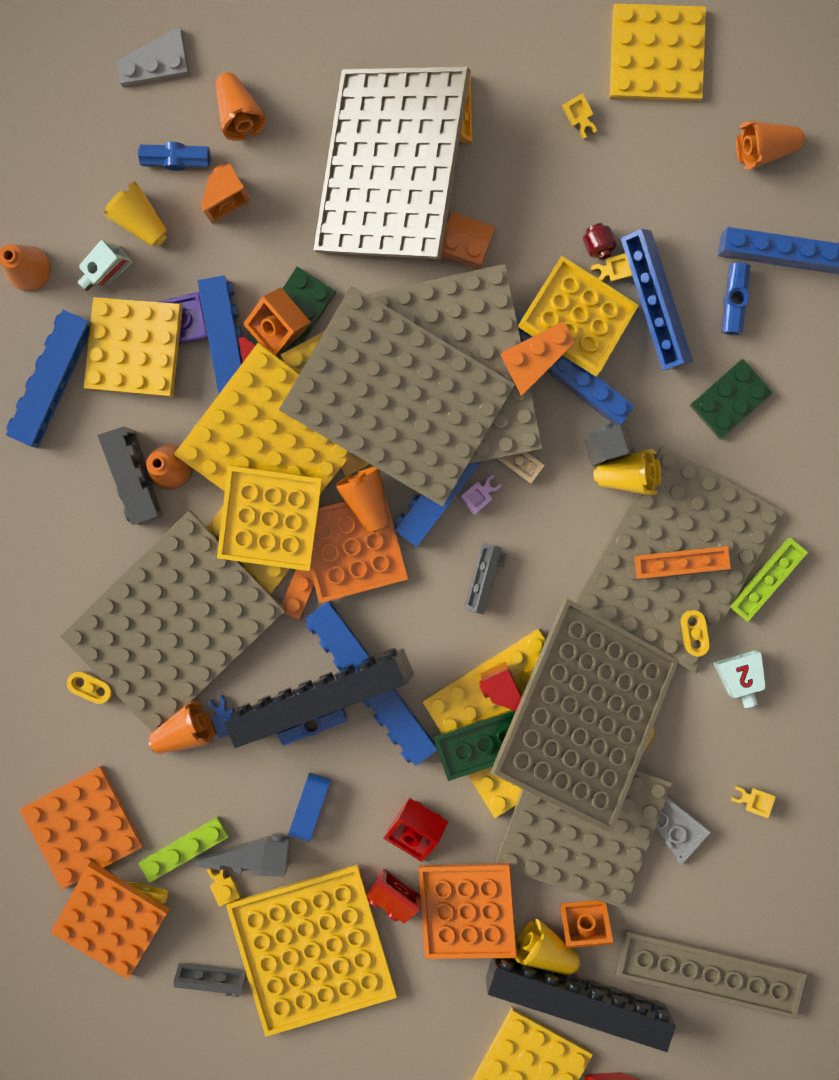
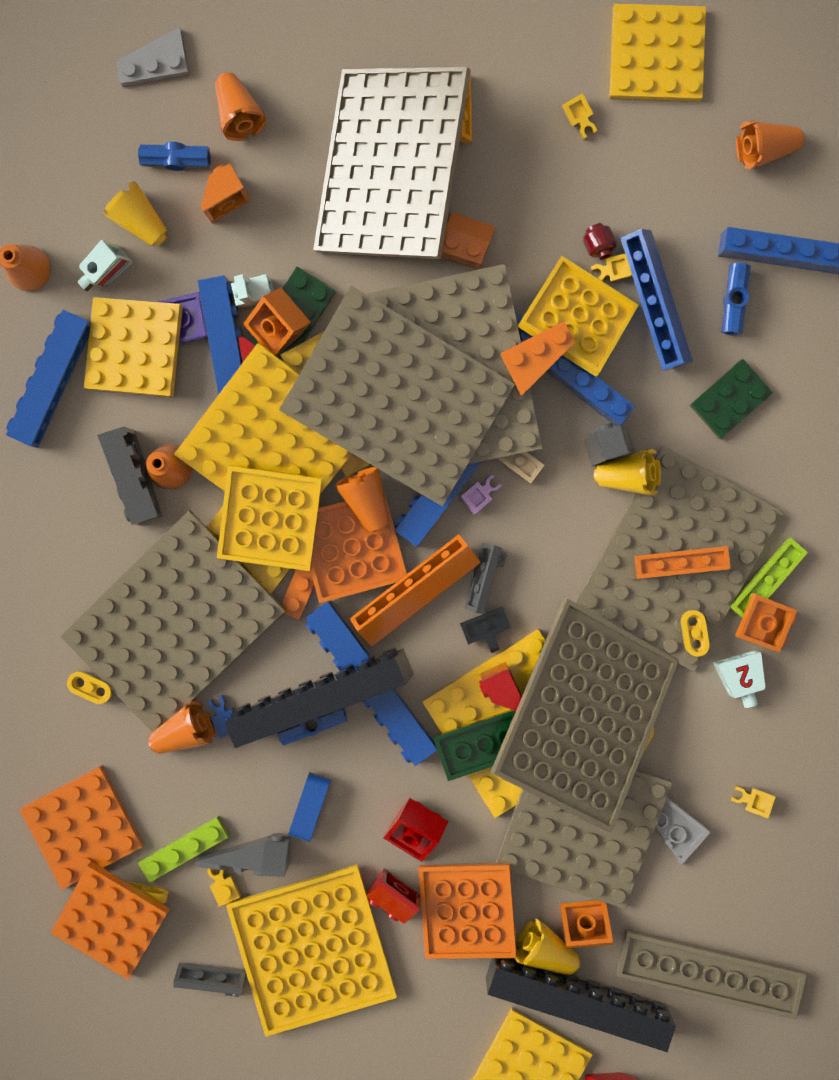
none -> light aqua brick [231,274,274,307]
none -> orange brick [350,534,481,647]
none -> black plate [460,607,511,653]
none -> orange plate [735,593,797,653]

